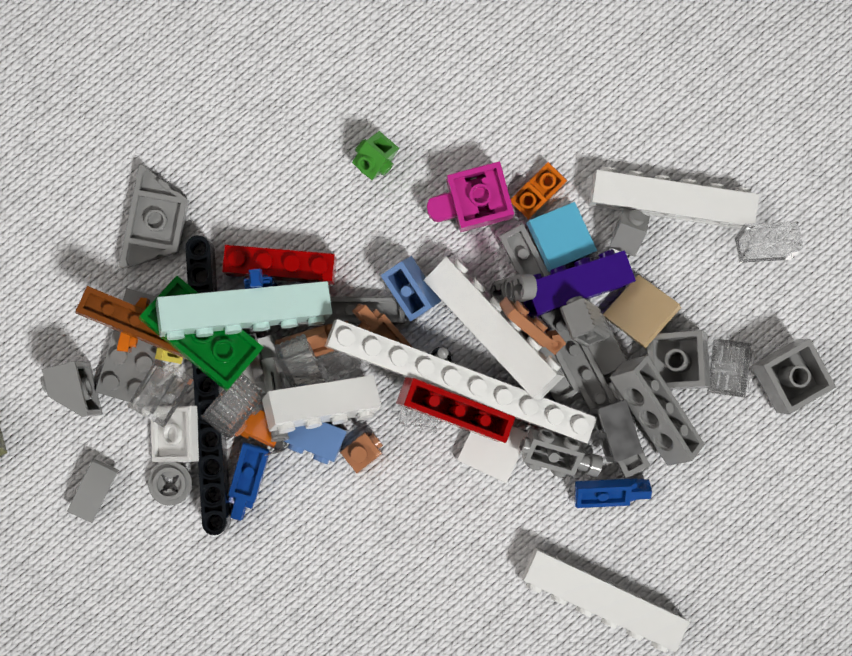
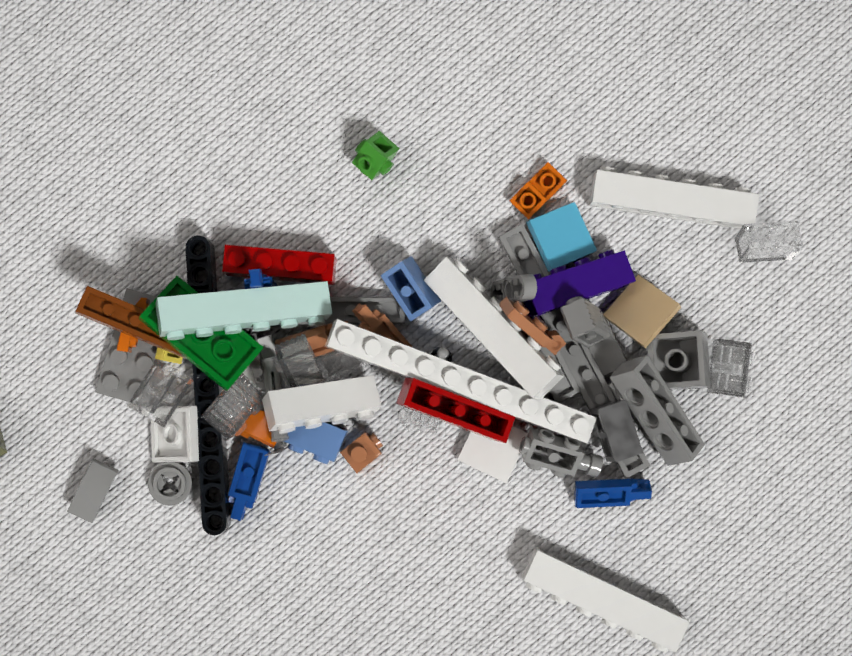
light grey slope [41,361,103,417] -> none
light grey wing [119,165,189,269] -> none
dark pink brick [427,161,514,233] -> none
light grey brick [609,207,650,256] -> none
light grey brick [751,339,836,414] -> none

